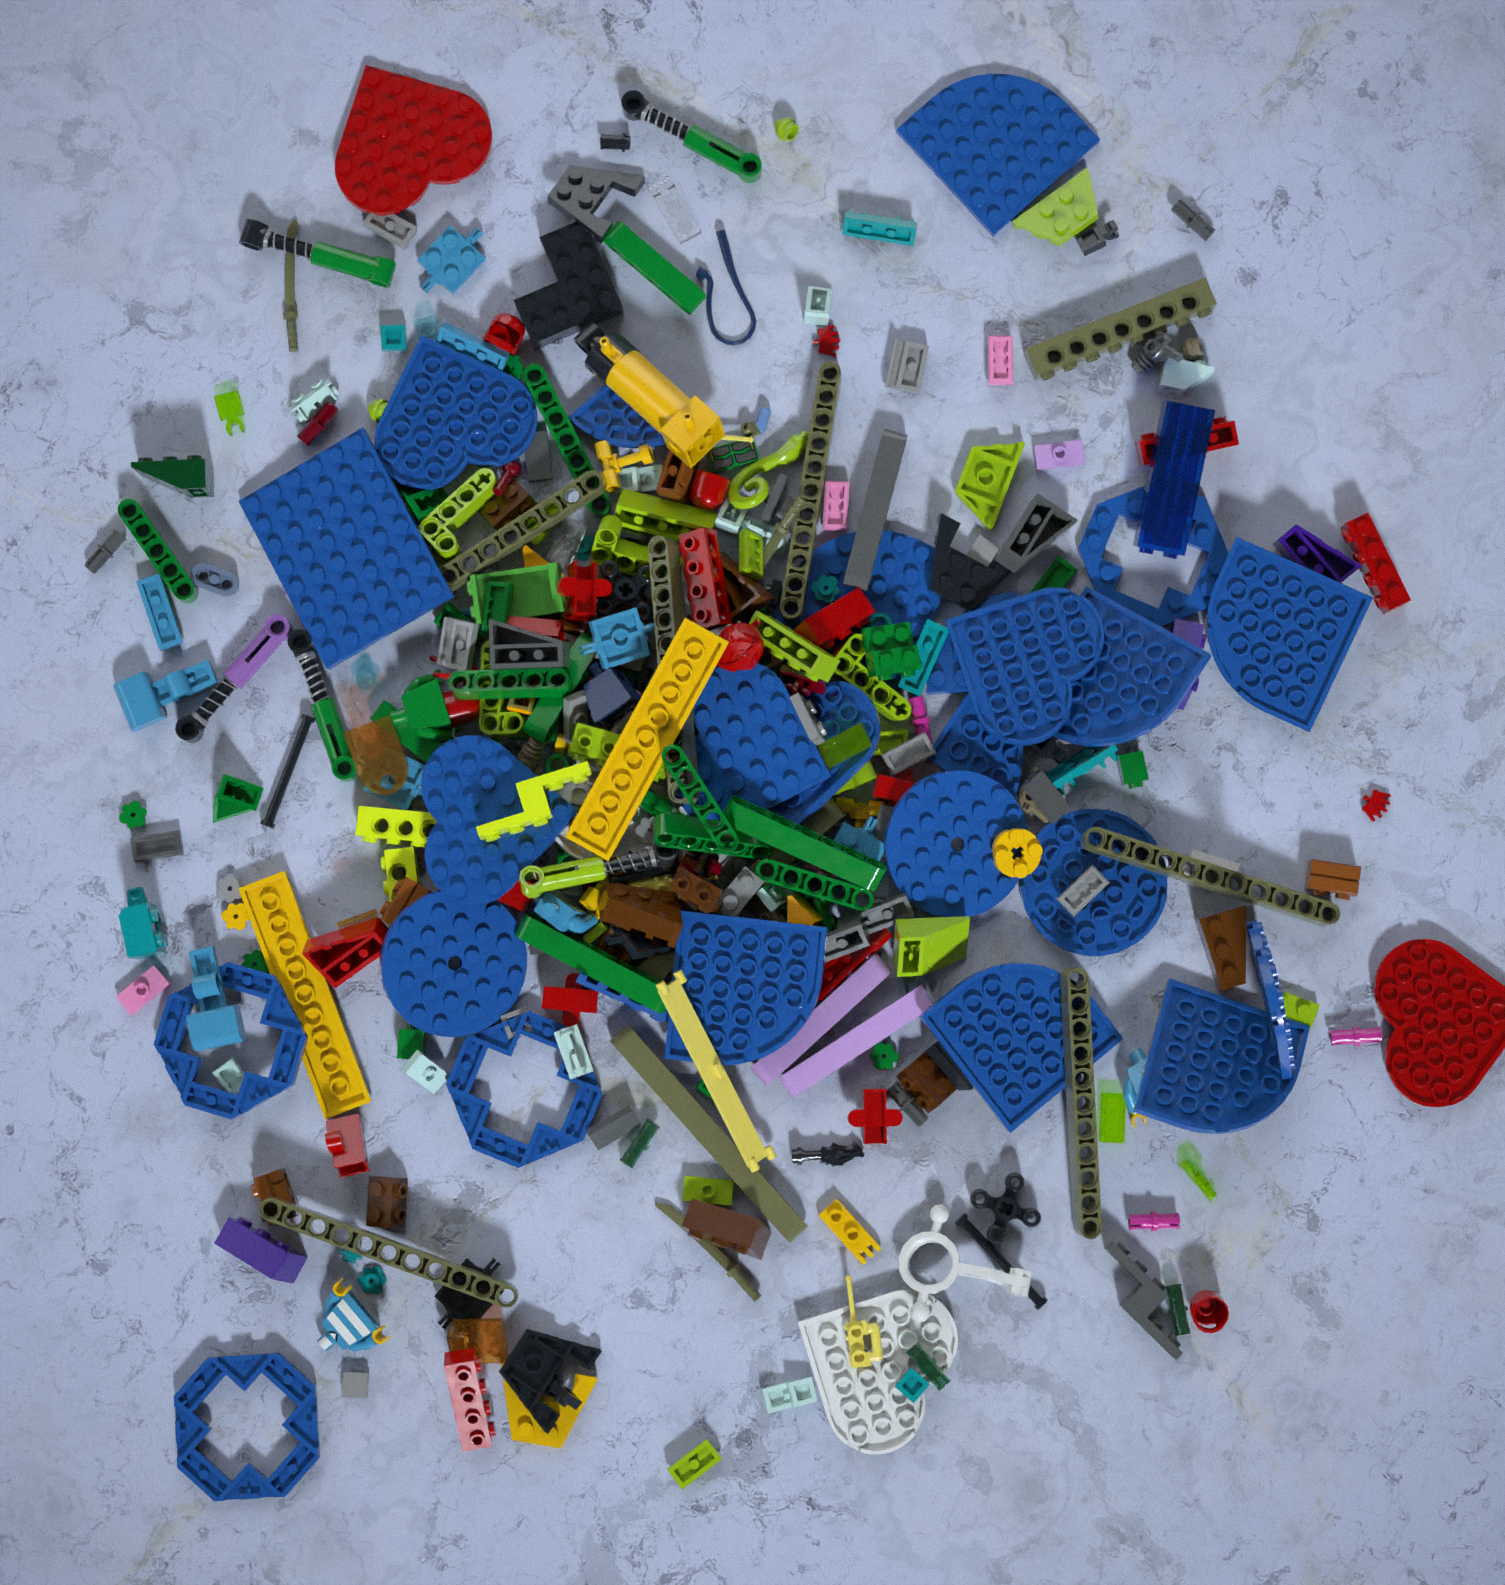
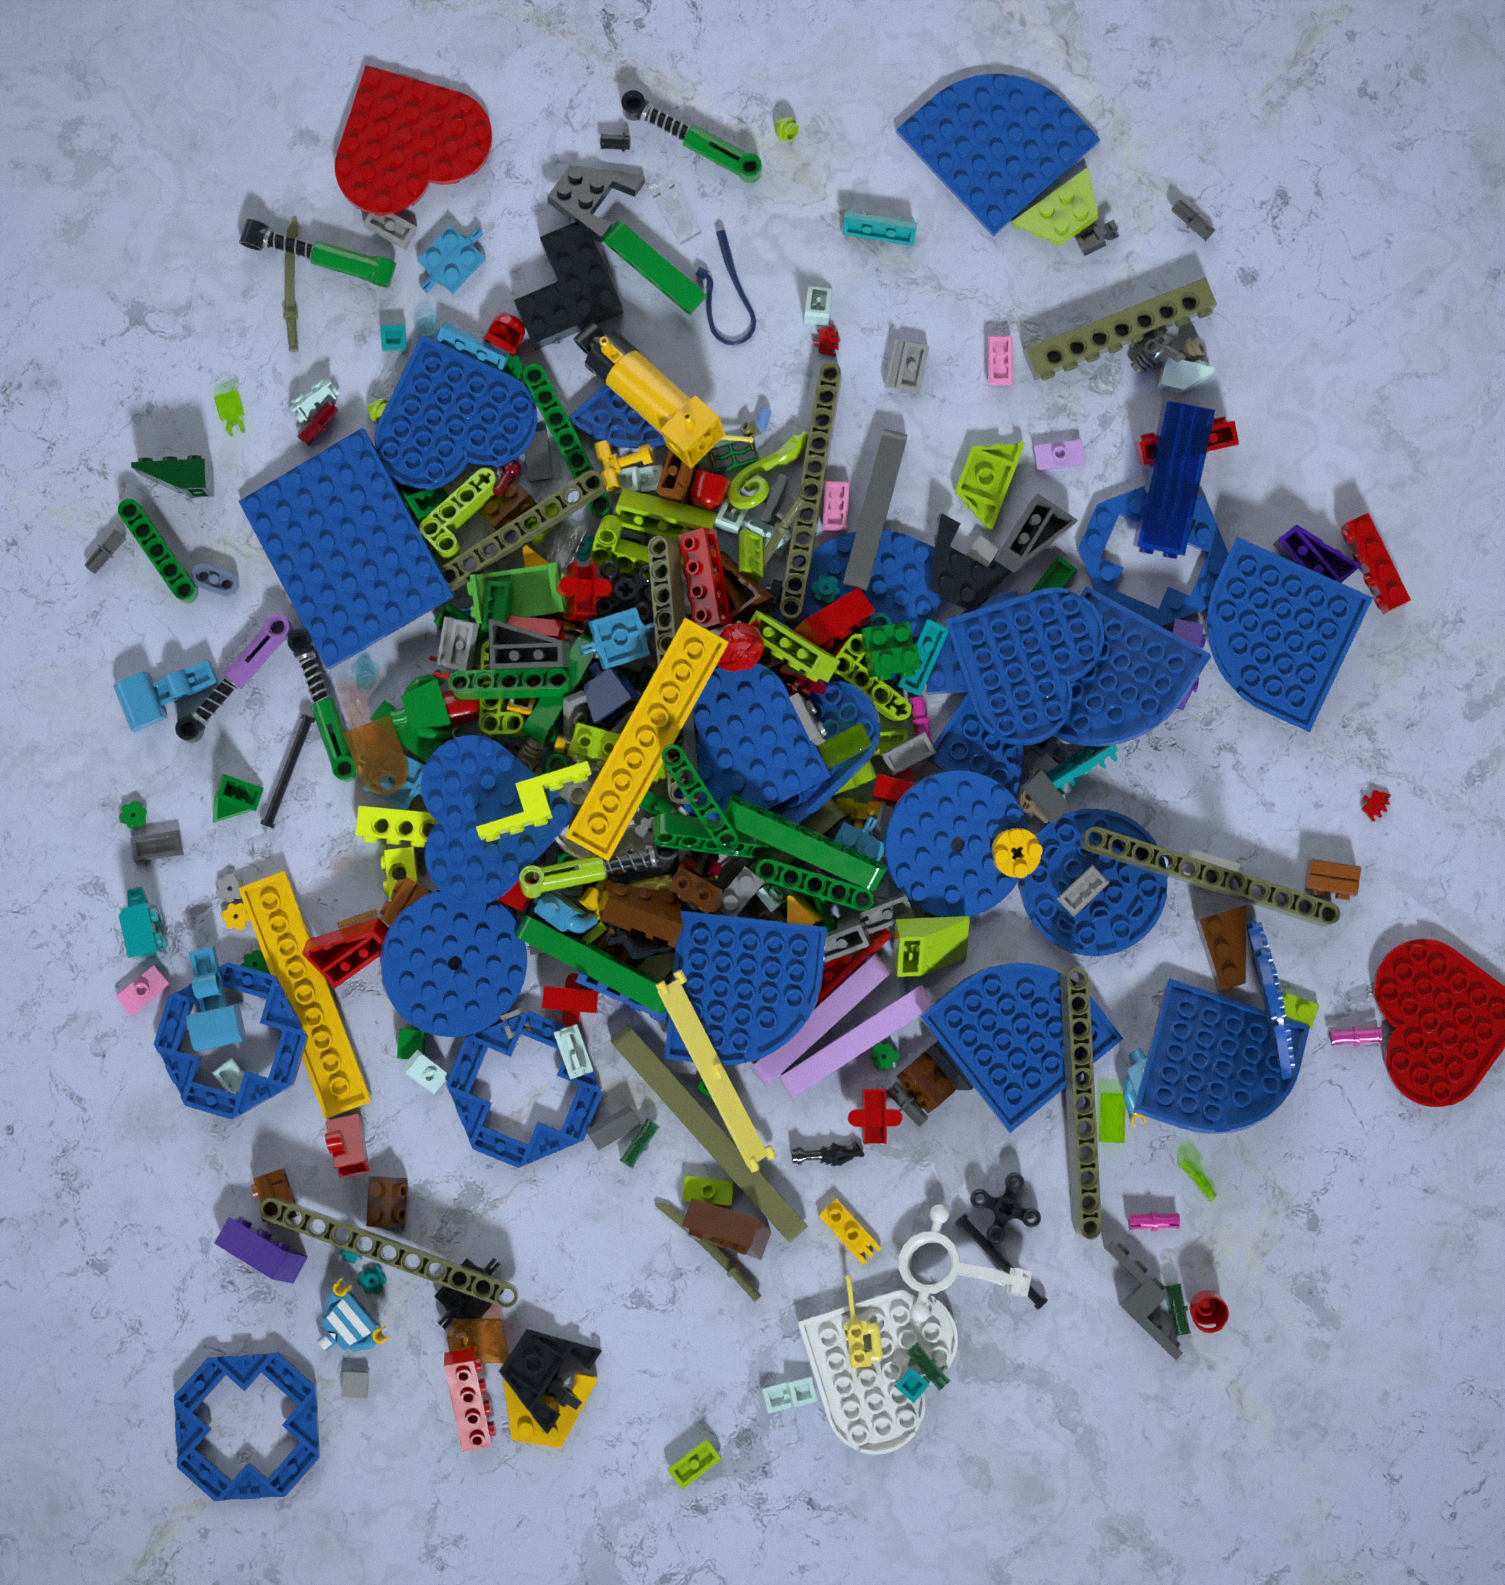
dark azure plate [136,574,184,651] -> none
green brick [1116,750,1149,789] -> none

